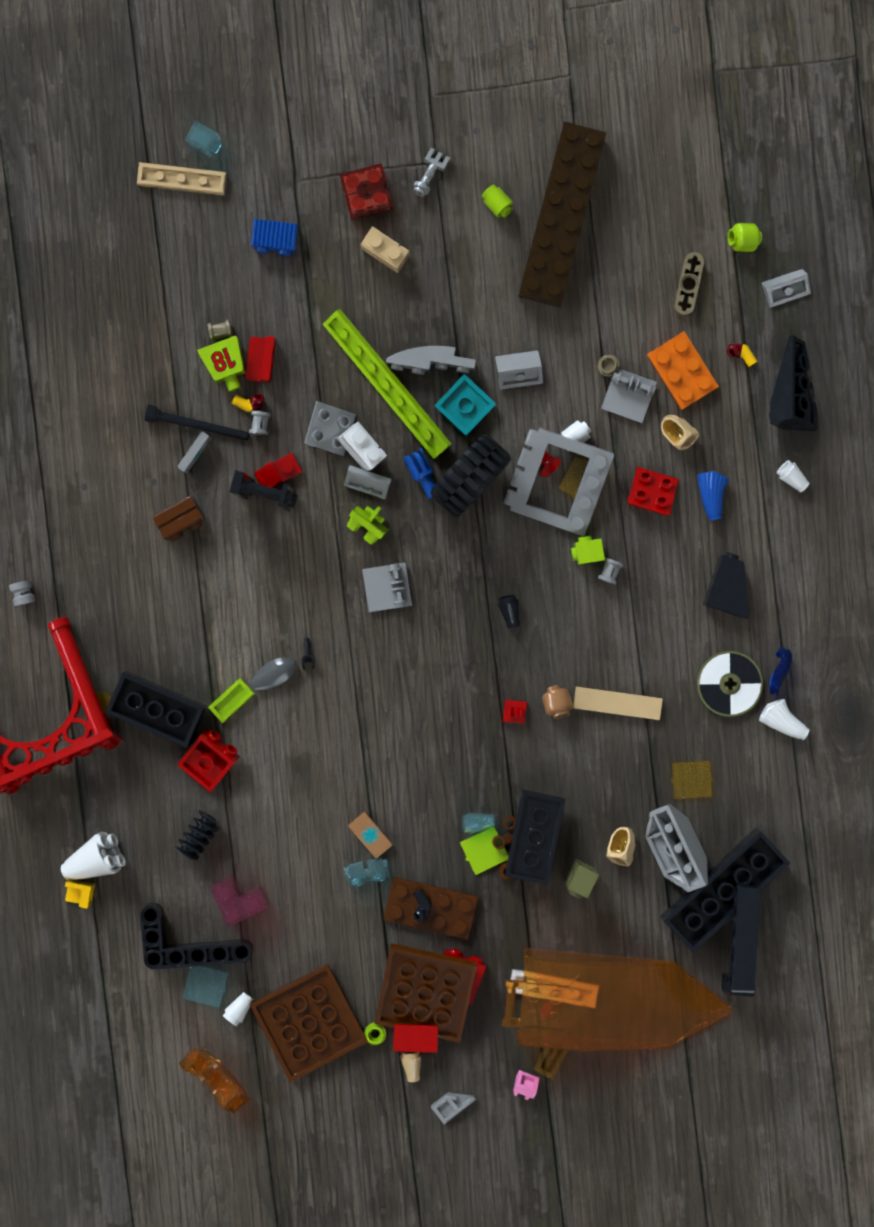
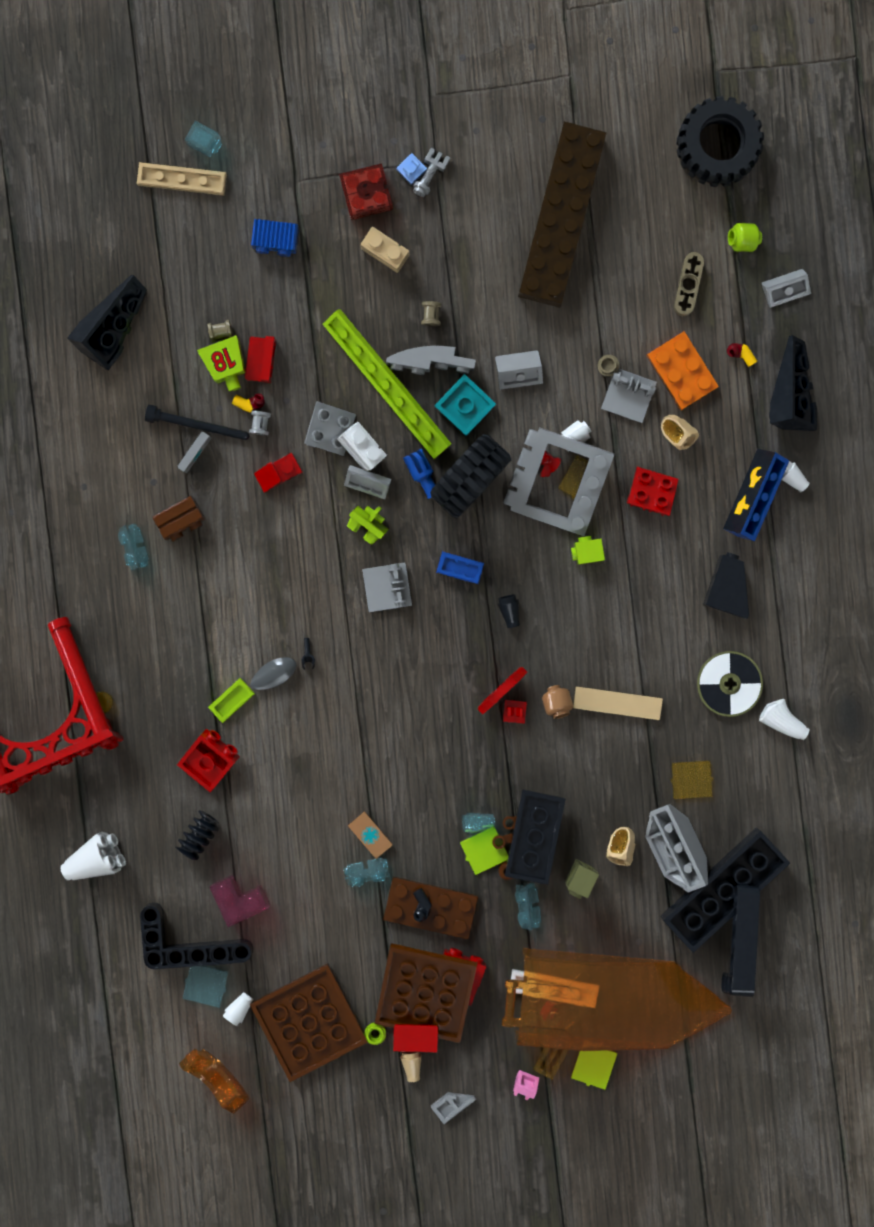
light grey wheel [9,580,36,607] -> none
yellow panel [65,879,95,909] -> none
black brick [105,671,207,748] -> none
black fence [229,470,298,512] -> none
lime brick [481,184,513,218] -> none
light grey bush [598,558,623,585] -> none
blue piece [697,471,730,521] -> none
clear blue arm [769,647,793,697] -> none
none -> black wedge [67,275,147,370]
none -> clear light blue hinge [118,524,149,571]
none -> light blue tile [396,153,427,186]
none -> dark tan bush [421,301,442,326]
none -> blue plate [436,551,484,584]
none -> red tile [478,667,527,715]
none -> clear light blue hinge [515,883,541,930]
none -> lime piece [571,1041,617,1090]
none -> black tyre [676,96,764,187]
none -> brick [723,449,789,541]

